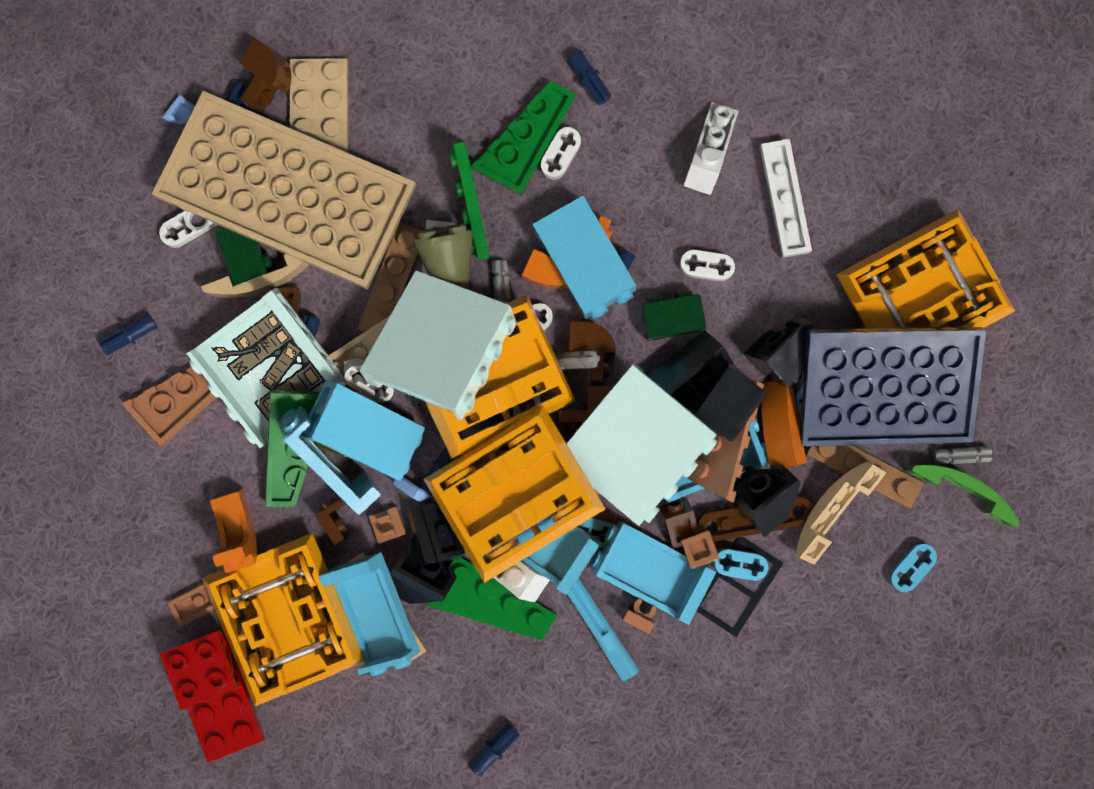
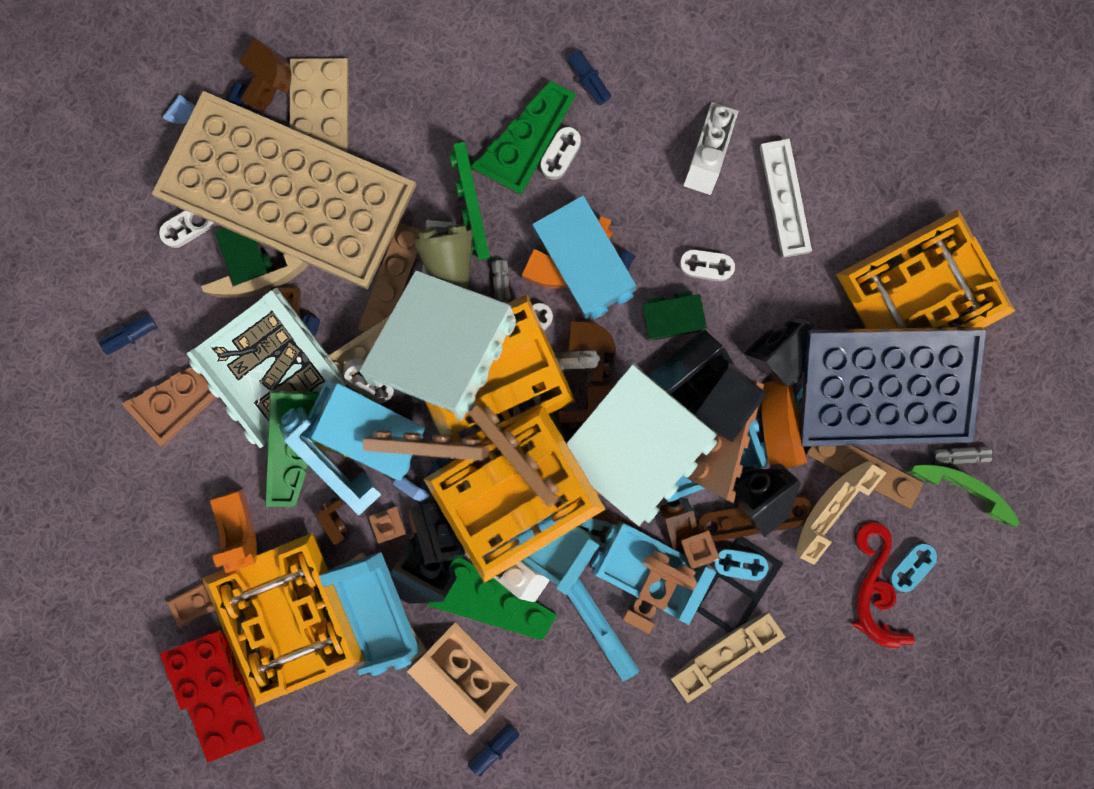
none -> medium nougat plate [363,430,489,460]
none -> light nougat slope [407,622,517,735]
none -> medium nougat plate [468,405,560,507]
none -> nougat bracket [639,551,697,610]
none -> tan slope [671,612,786,703]
none -> red plant [852,522,914,648]

